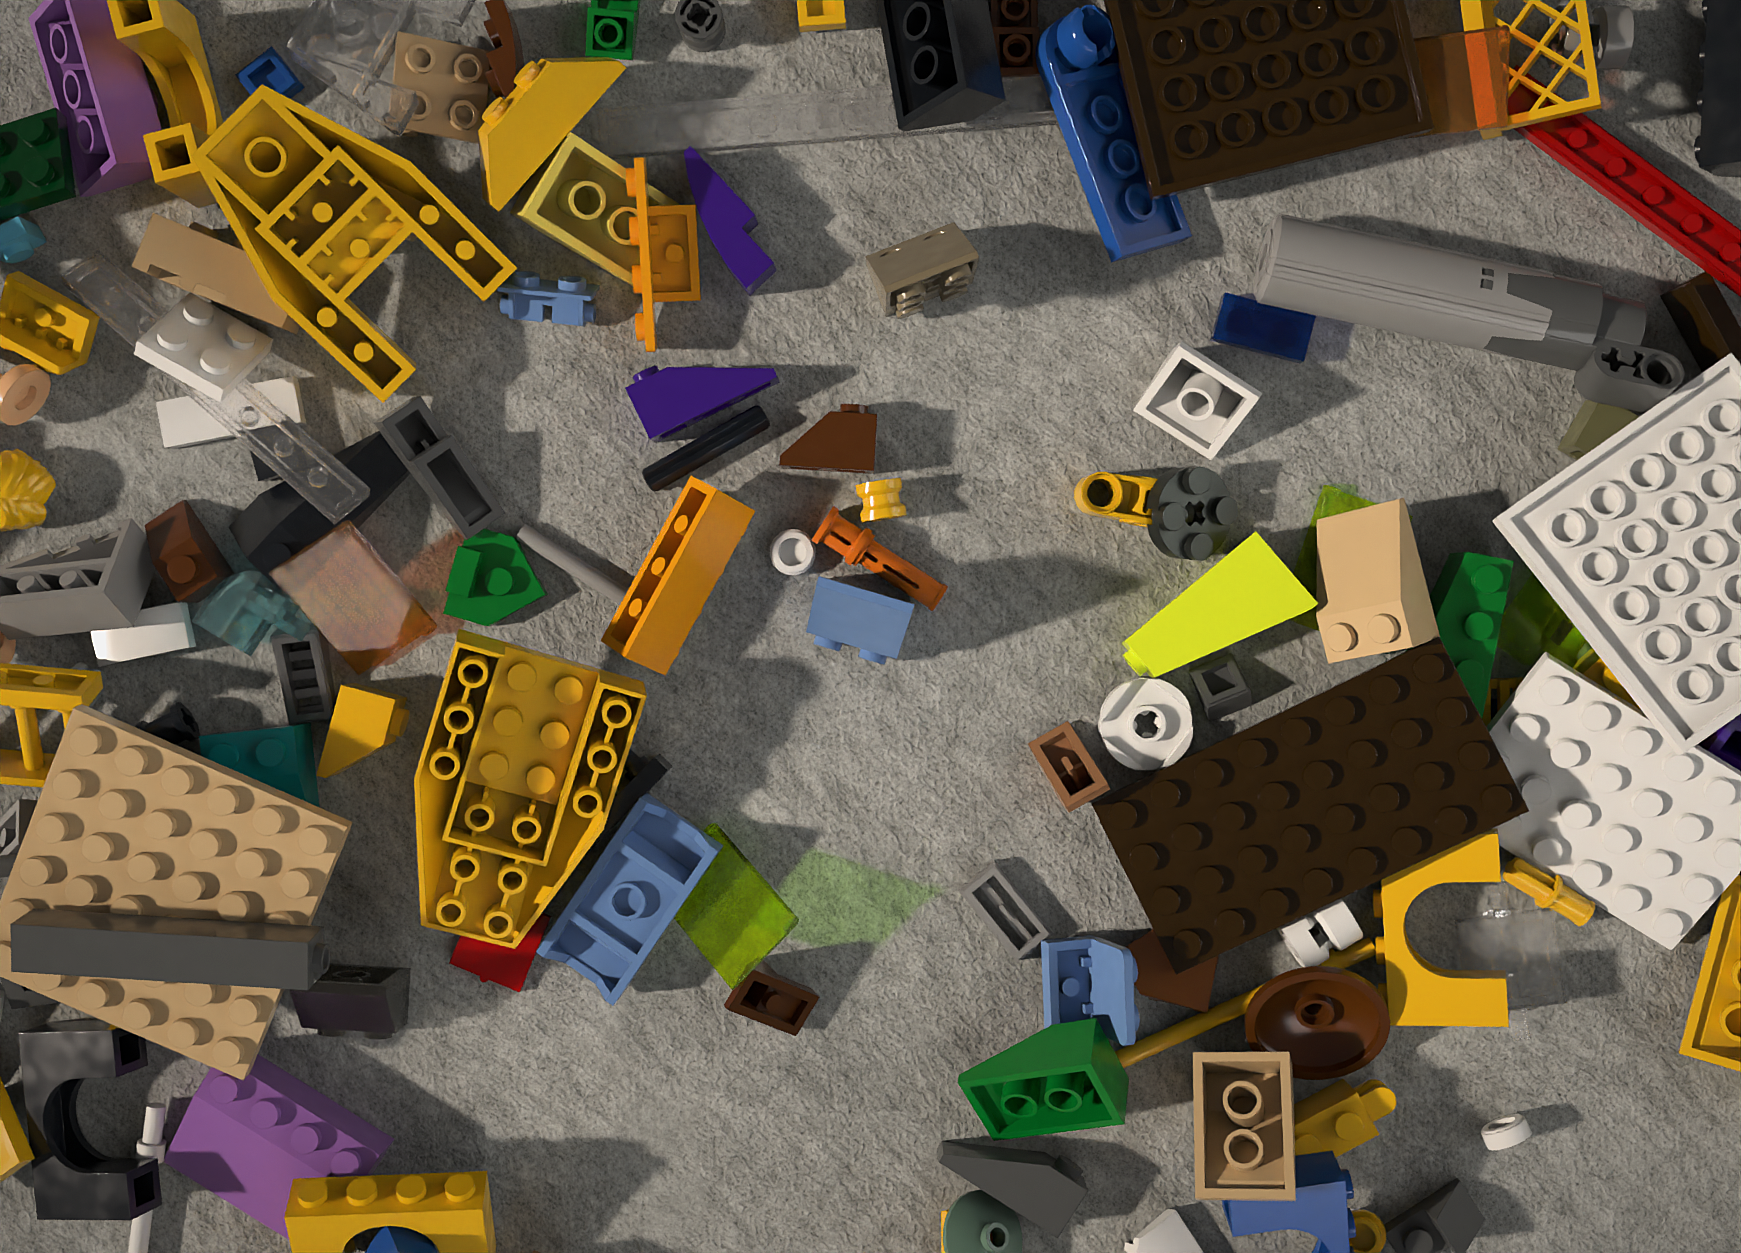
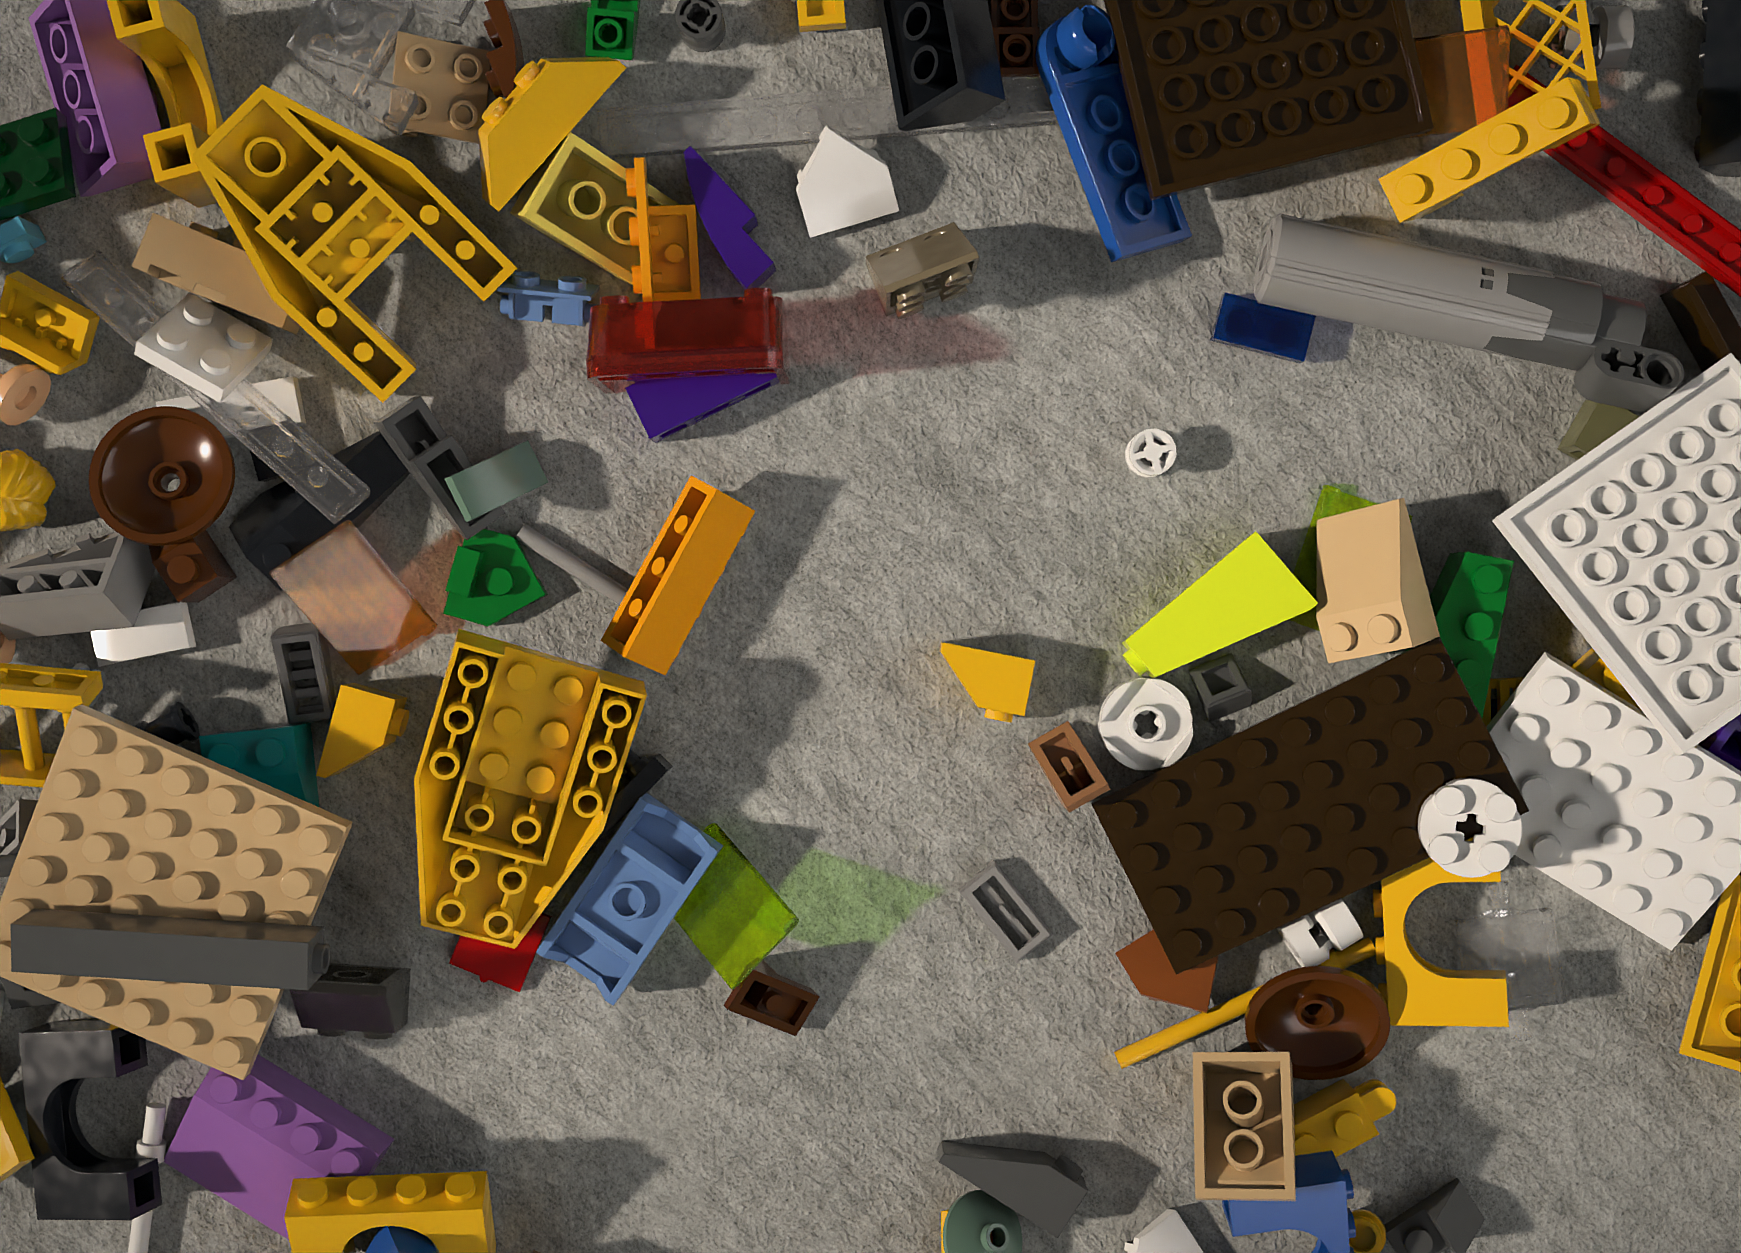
clear light blue brick [192,571,311,656] -> none
blue tile [235,46,305,99] -> none
black axle [642,405,770,492] -> none
white tile [770,529,816,575] -> none
reddish brown slope [779,404,877,474] -> none
medium blue slope [806,576,915,665] -> none
orange pin [811,506,948,611] -> none
yellow wheel [855,478,907,523] -> none
green slope [957,1018,1129,1141] -> none
medium blue bracket [1041,935,1140,1046] -> none
yellow piece [1074,472,1158,528] -> none
white slope [1133,341,1262,460] -> none
pearl dark grey plate [1146,466,1238,561] -> none
white tile [1481,1114,1532,1151] -> none
clear neon green plate [1497,573,1586,668] -> none
yellow axle [1502,857,1595,926] -> none
none -> reddish brown dish [89,406,235,546]
none -> sand green slope [445,440,548,522]
none -> clear red windscreen [586,288,790,394]
none -> white slope [795,125,899,238]
none -> yellow slope [939,642,1035,723]
none -> white wheel [1125,428,1177,478]
none -> yellow arch [1379,77,1601,223]
none -> white plate [1418,778,1522,878]

